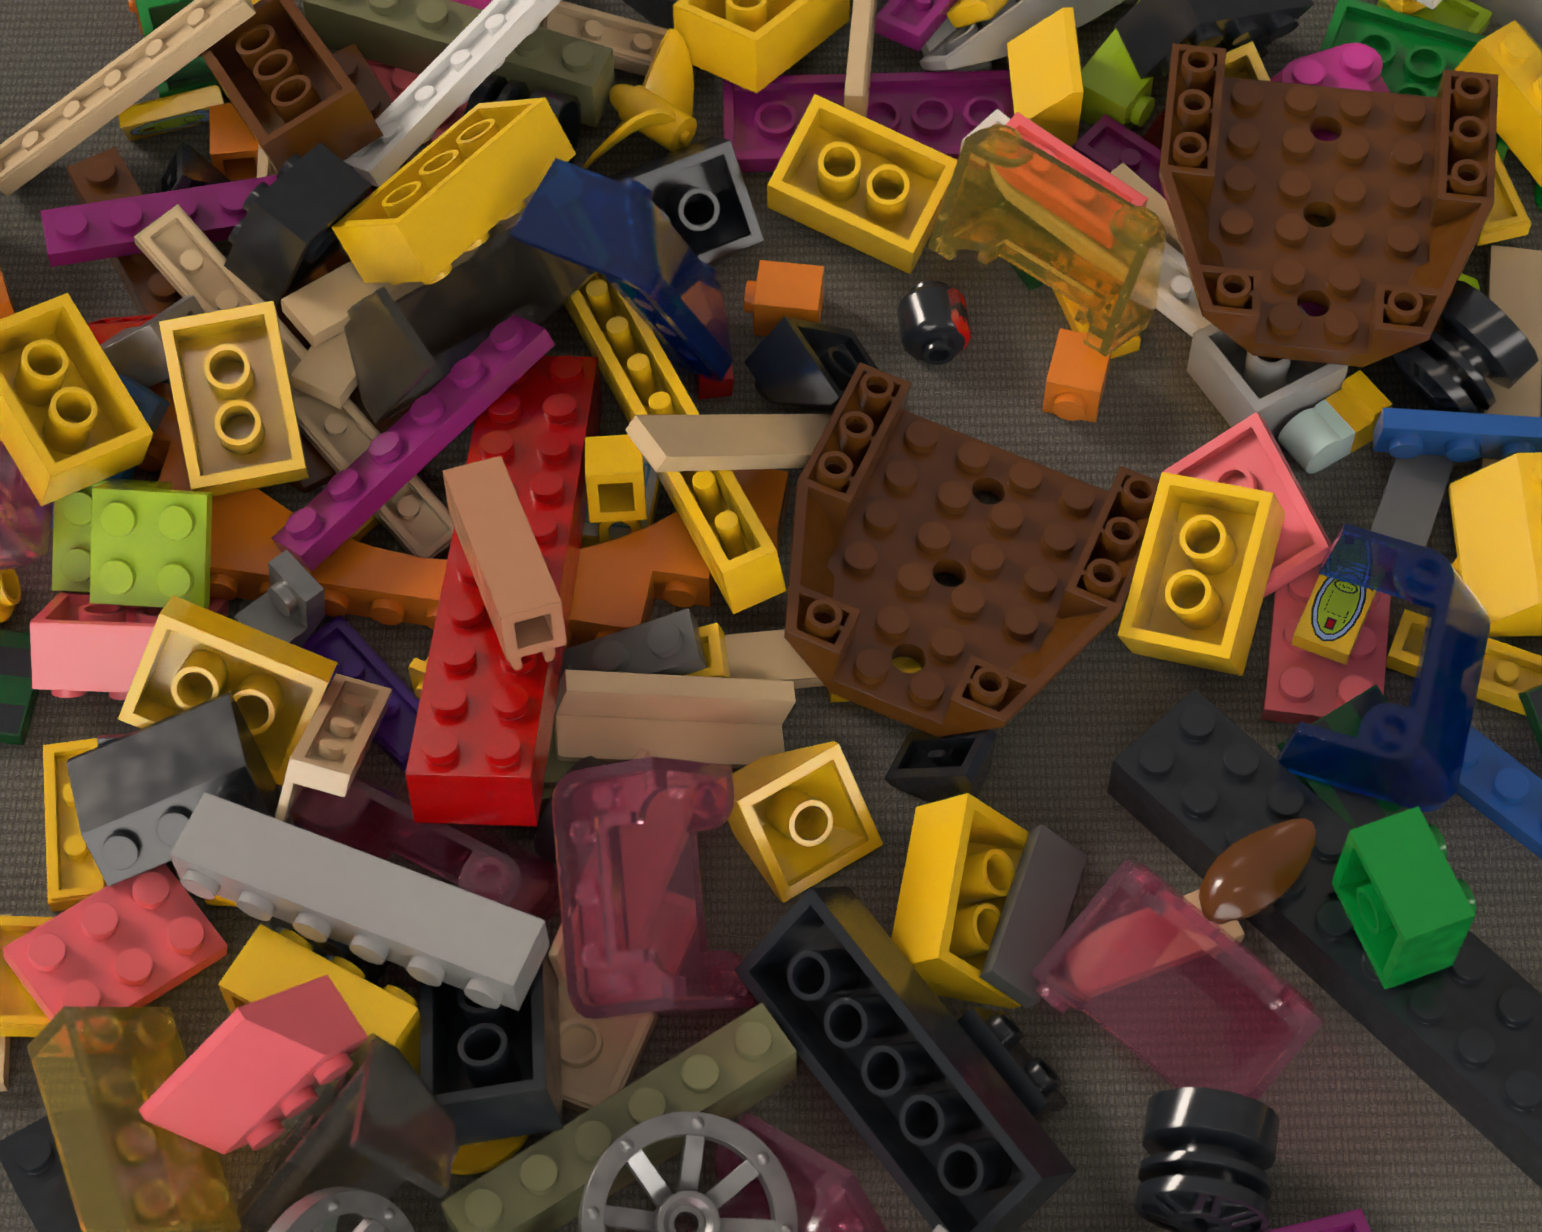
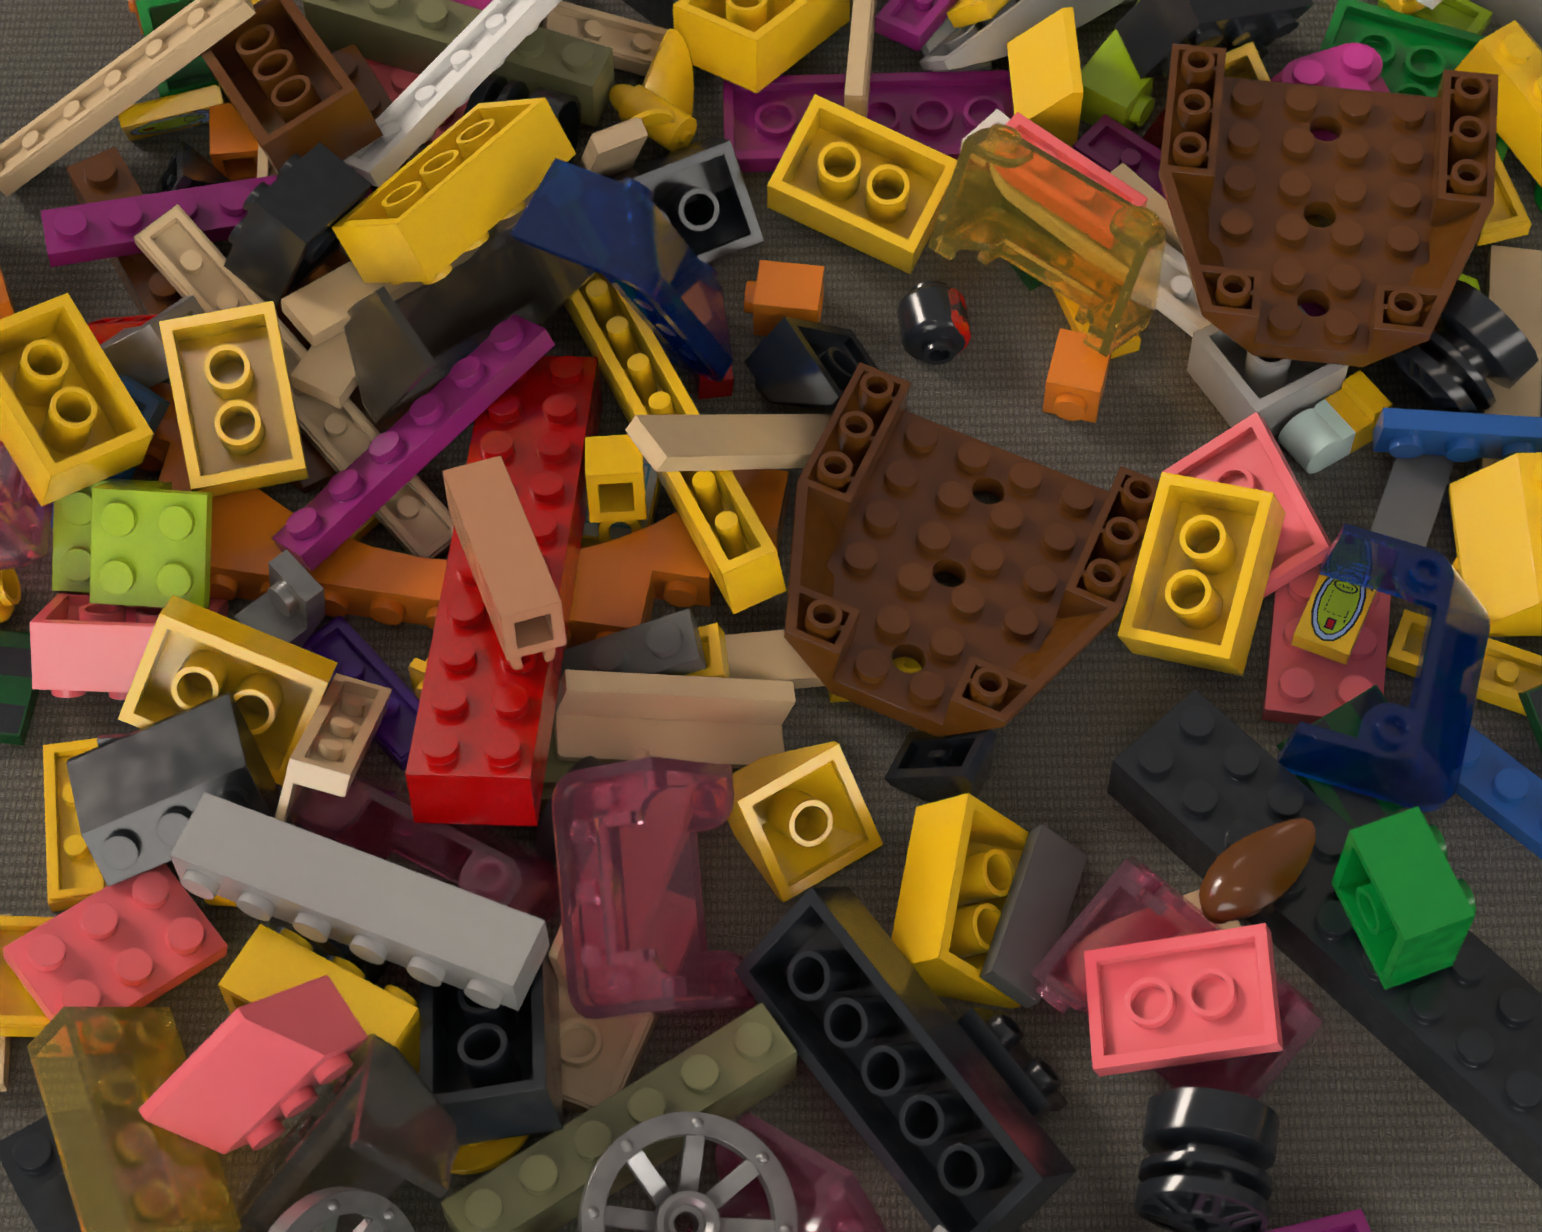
none -> tan tile [575,117,648,185]
none -> coral plate [1084,923,1284,1077]

